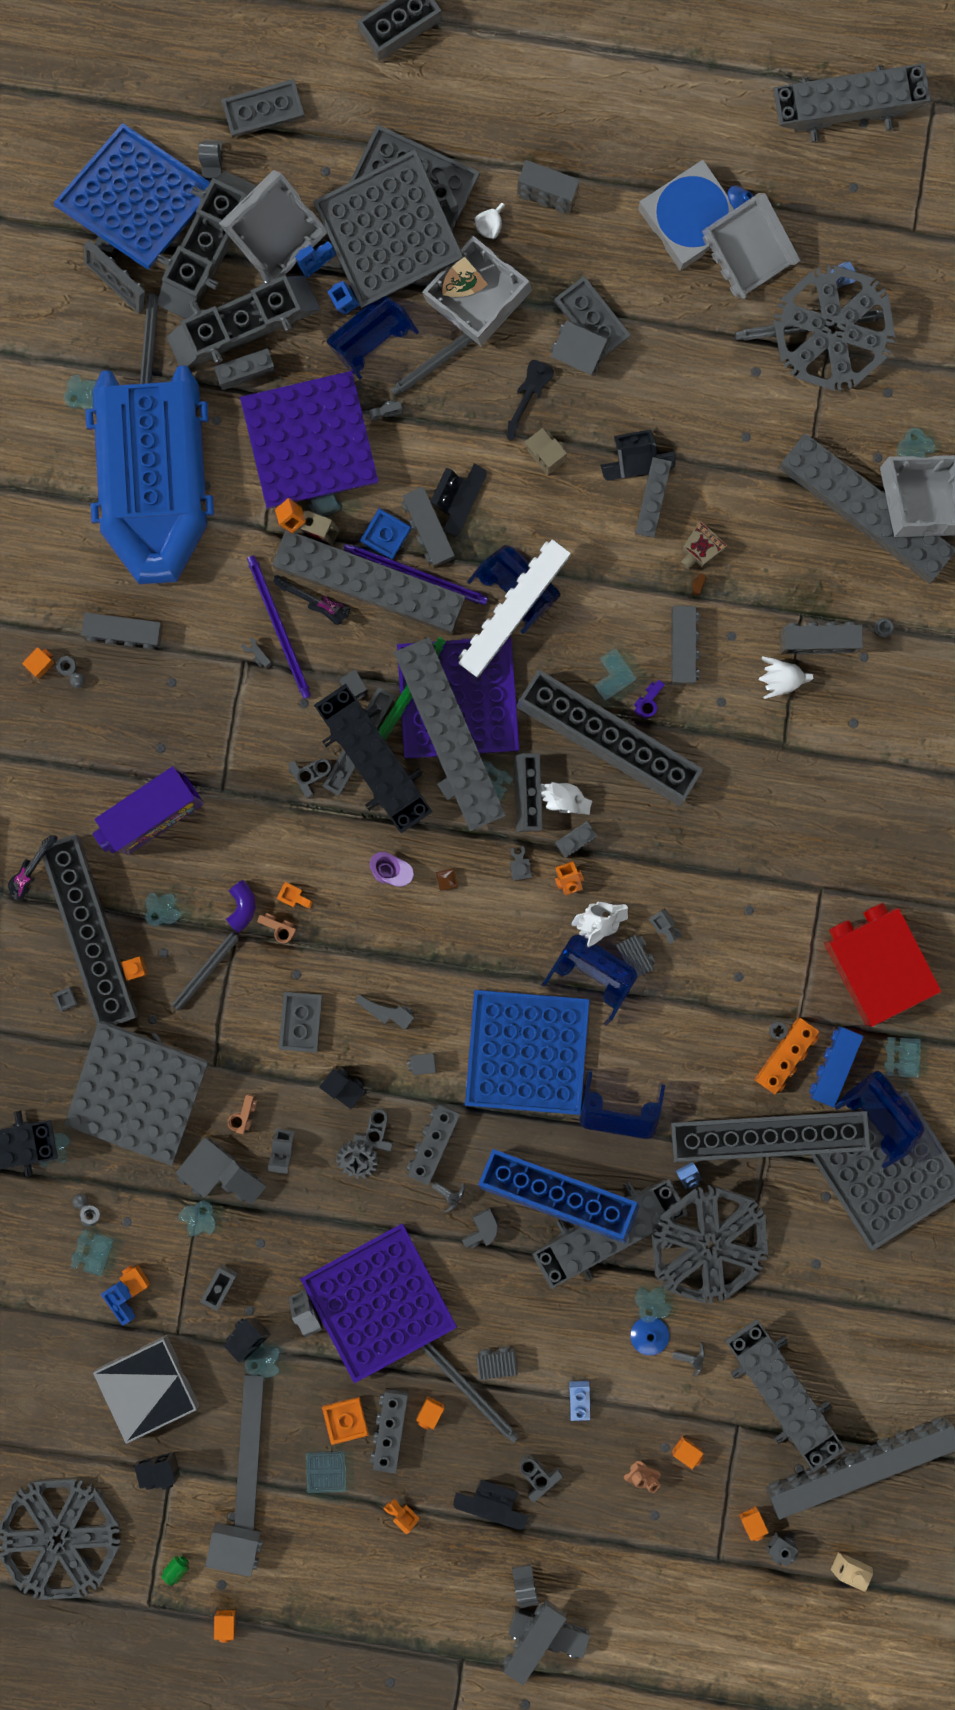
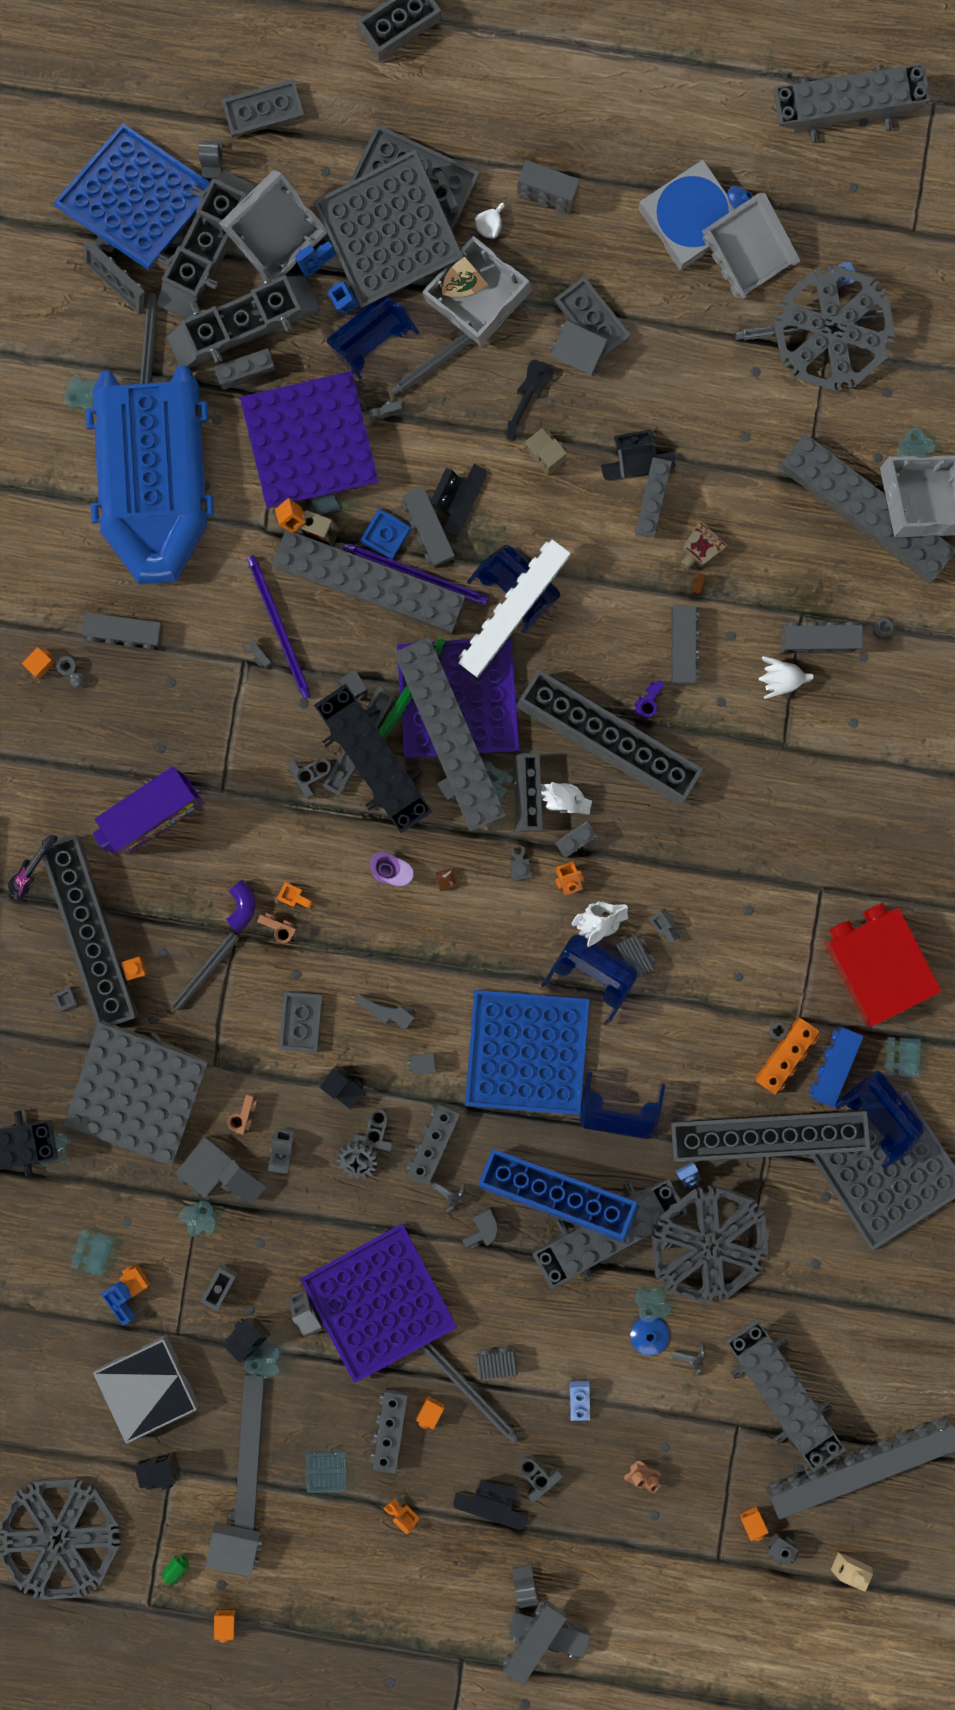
dark grey plate [72,1194,100,1227] -> none
clear light blue plate [145,892,181,926] -> none
black piece [273,575,350,625] -> none
orange plate [322,1396,369,1445] -> none
clear light blue plate [594,648,637,701] -> none
orange brick [672,1436,704,1470] -> none

